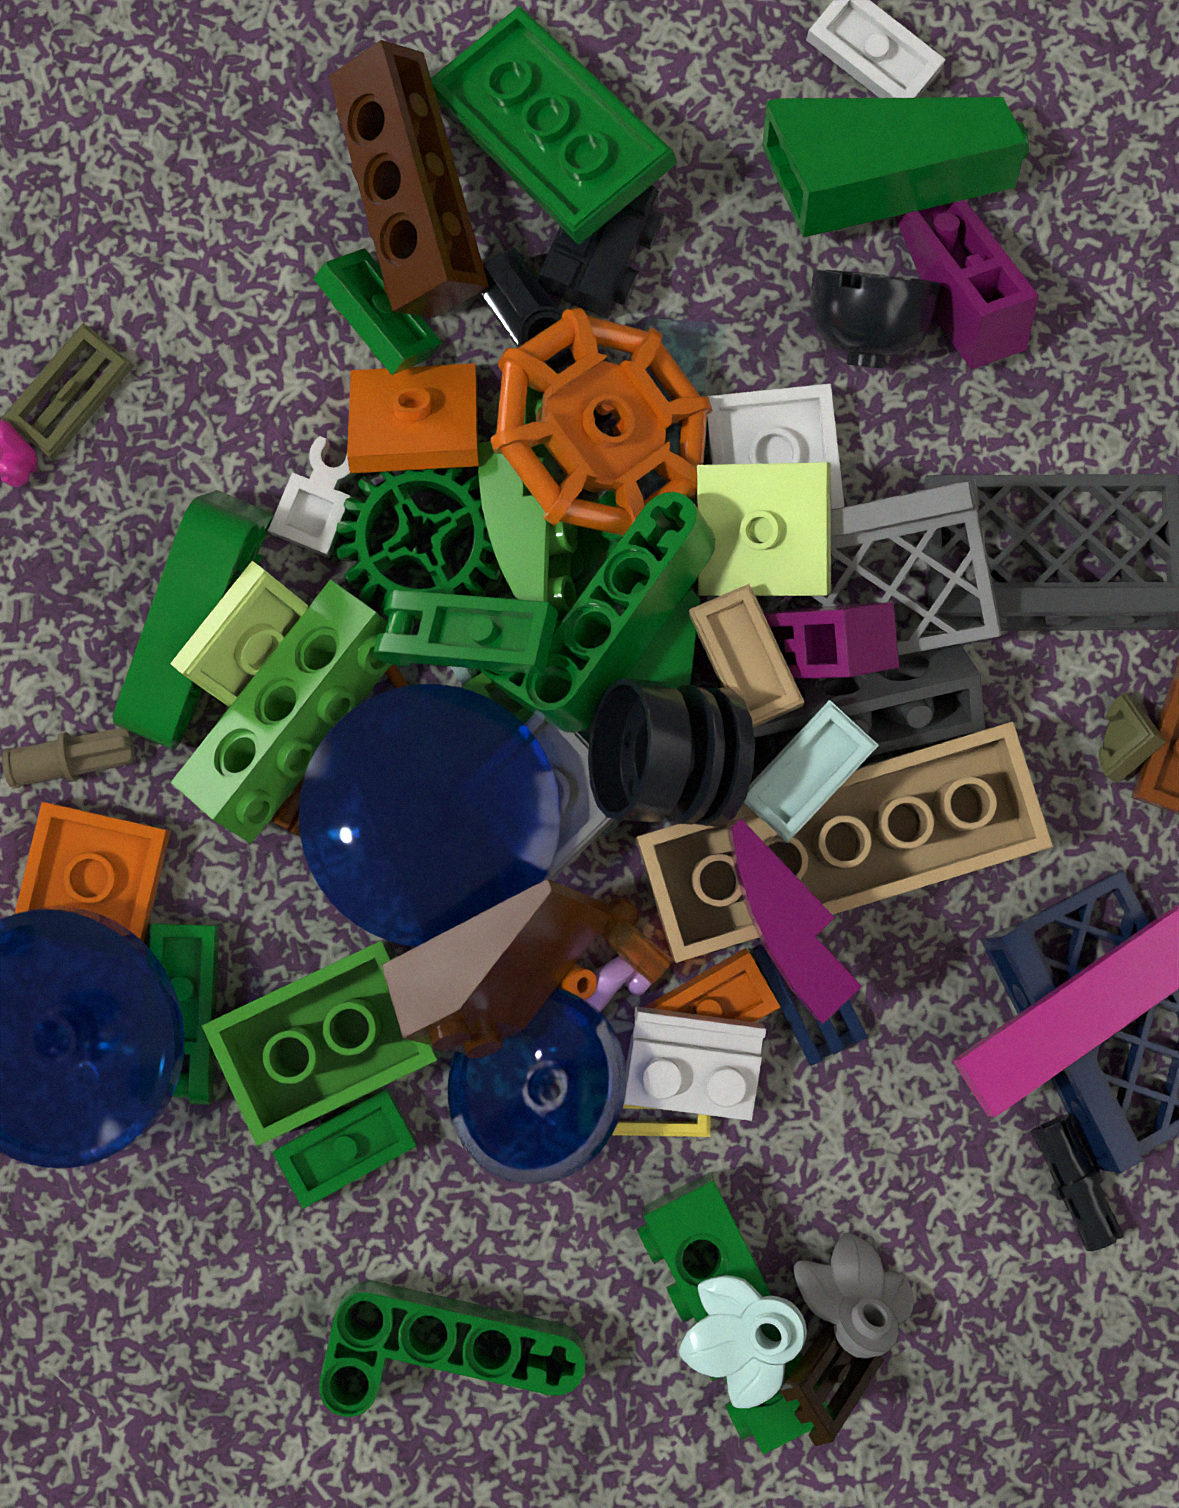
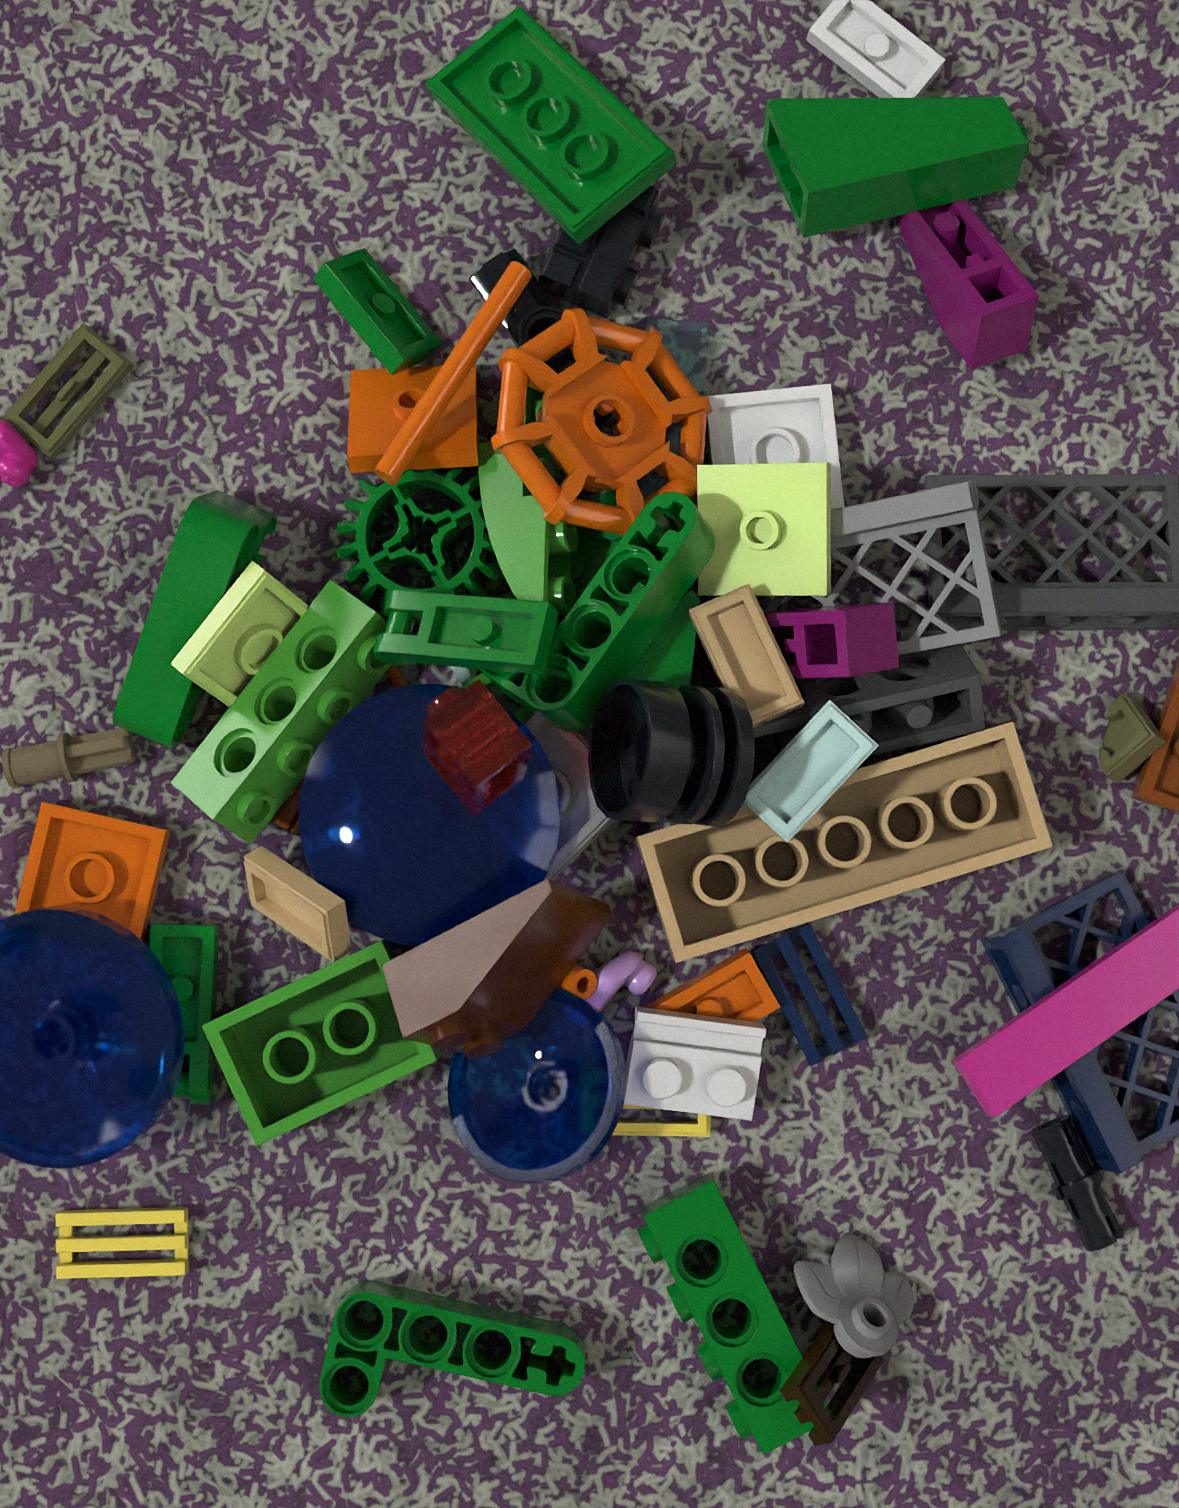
white plate [268,436,356,558] -> none
green plate [272,1087,419,1209] -> none
reddish brown brick [328,40,489,318] -> none
clear orange arm [599,898,673,984] -> none
light aqua plate [679,1275,807,1408] -> none
magenta slope [727,819,862,1024] -> none
black cylinder [810,269,941,368] -> none
none -> light yellow tile [55,1207,189,1279]
none -> tan tile [244,846,352,962]
none -> orange bar [374,261,532,485]
none -> clear red brick [423,680,532,817]

